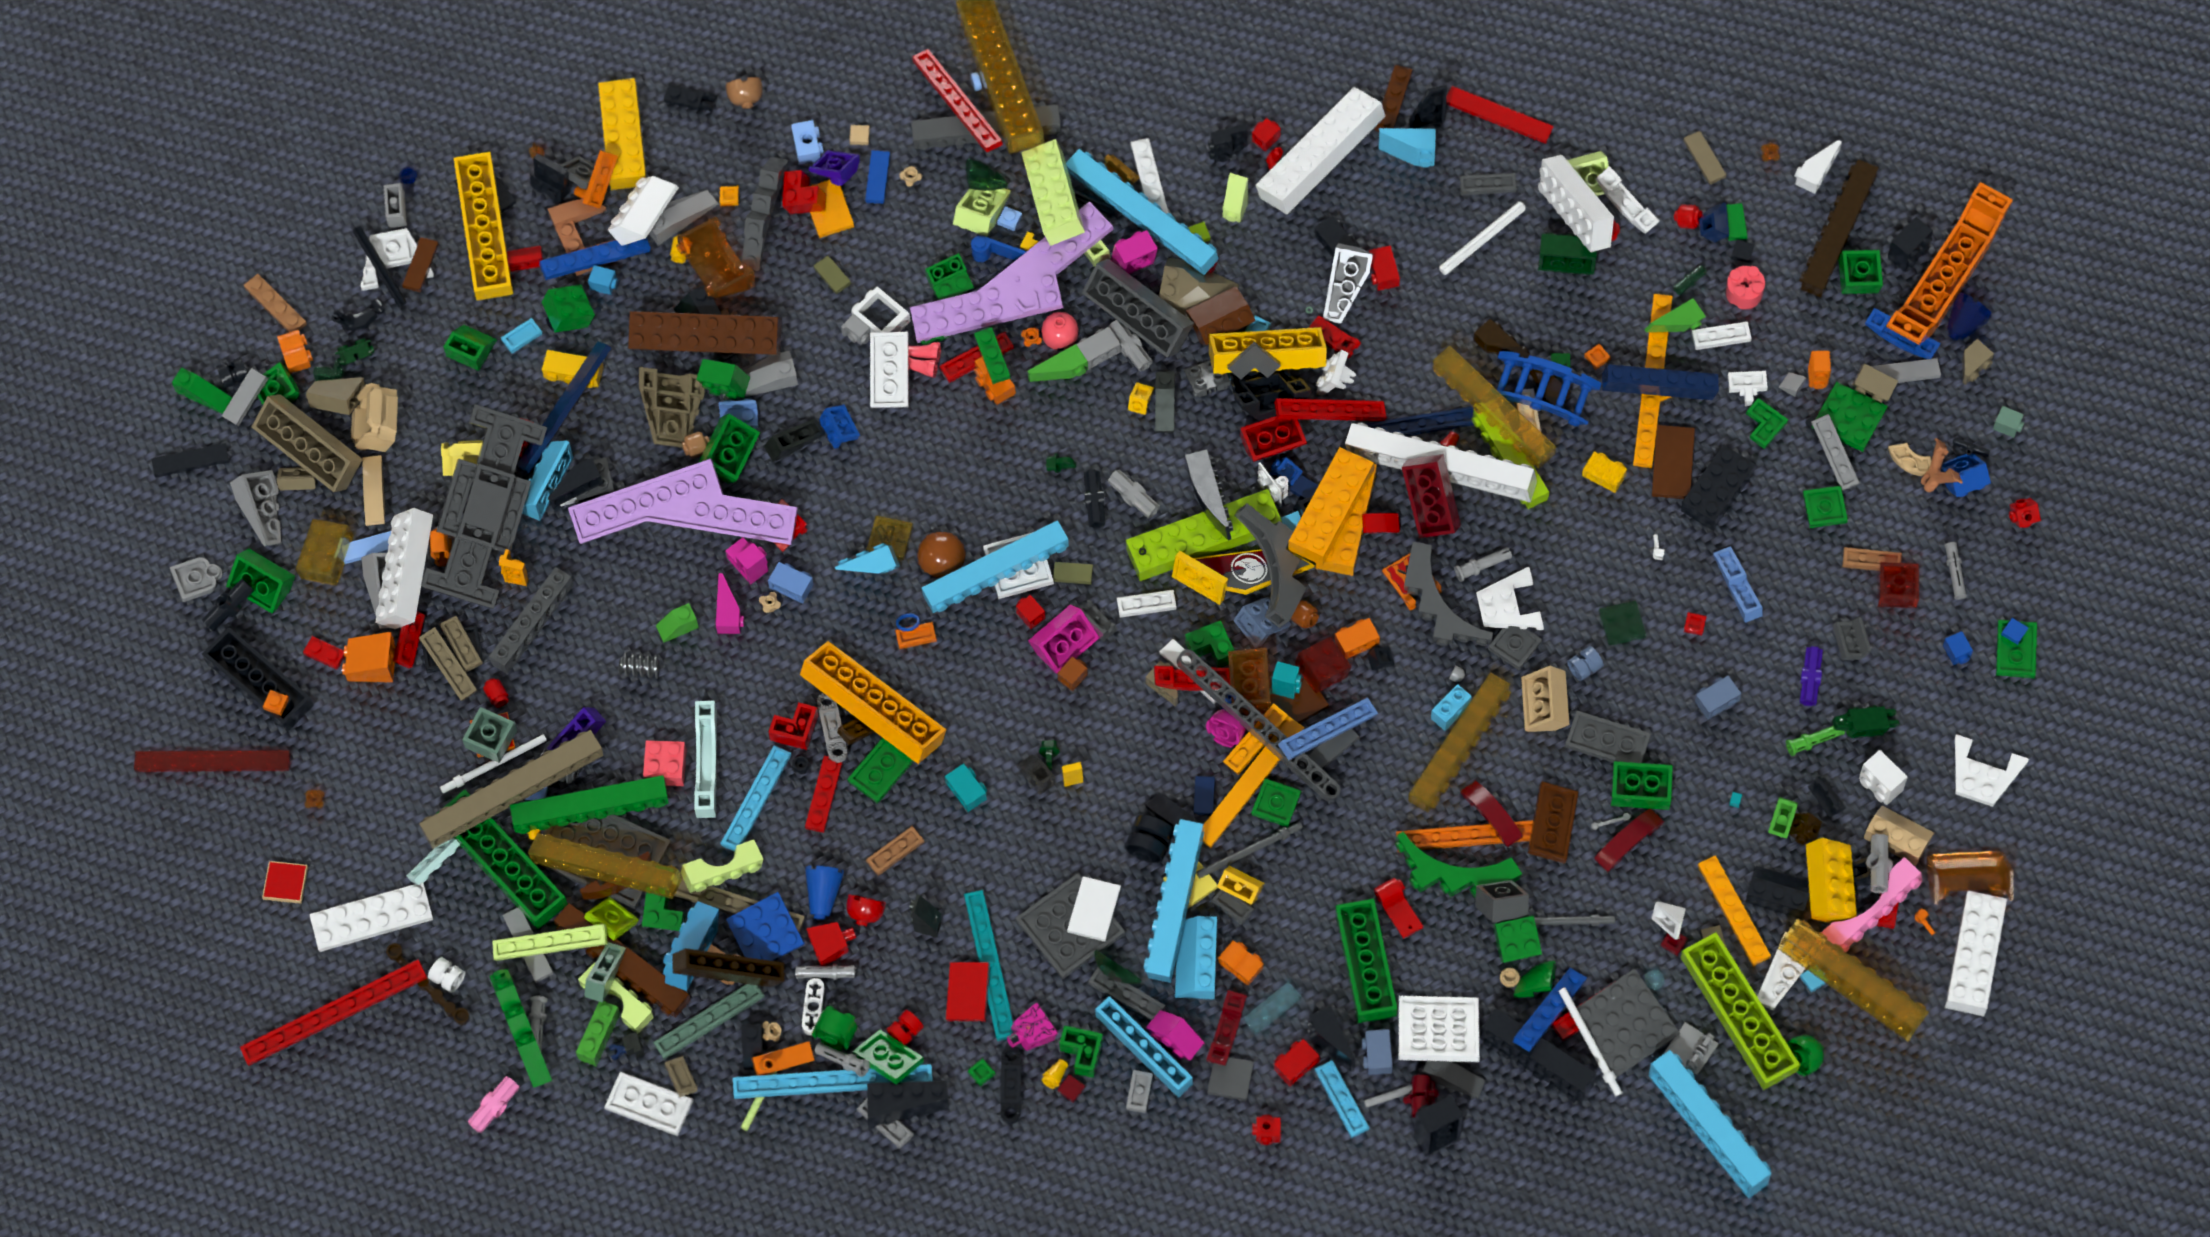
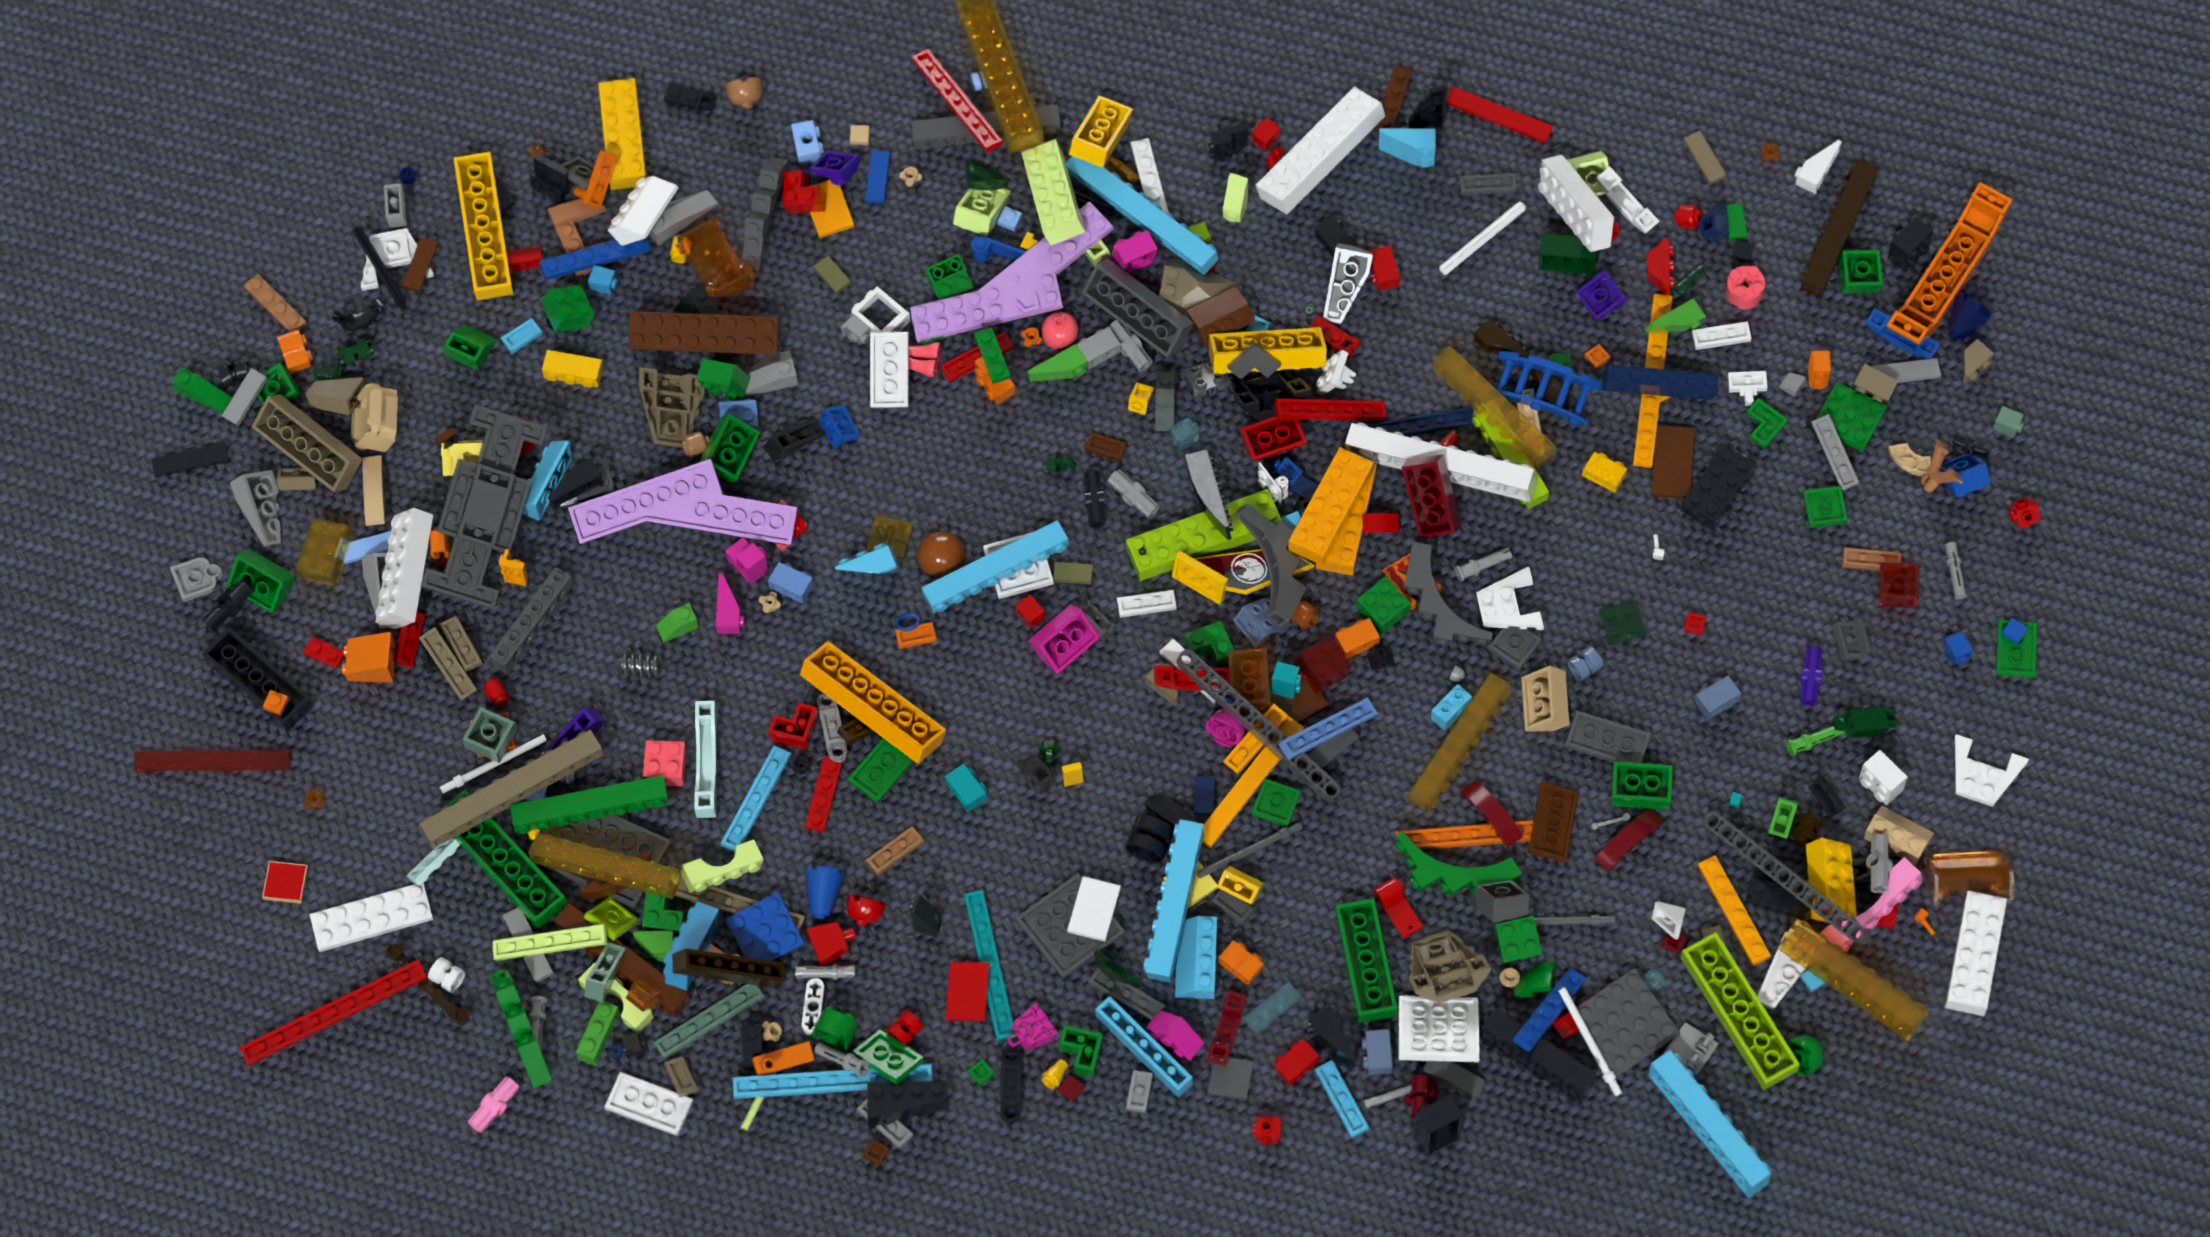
dark blue tile [516,341,611,473] -> none
light orange tile [720,186,739,206] -> none
dark orange brick [1057,657,1088,691] -> none
medium blue slope [1713,546,1763,623] -> none
none -> reddish brown tile [435,428,456,448]
none -> clear orange brick [626,978,661,1012]
none -> bright green slope [633,931,675,962]
none -> reddish brown plate [862,1139,890,1167]
none -> yellow brick [1069,96,1133,168]
none -> reddish brown tile [1085,432,1127,462]
none -> clear light blue brick [1169,418,1200,451]
none -> green brick [1356,576,1411,635]
none -> dark tan wedge [1409,930,1491,1004]
none -> dark purple slope [1575,270,1627,322]
none -> red slope [1647,238,1674,295]
none -> dark grey beam [1704,812,1871,945]

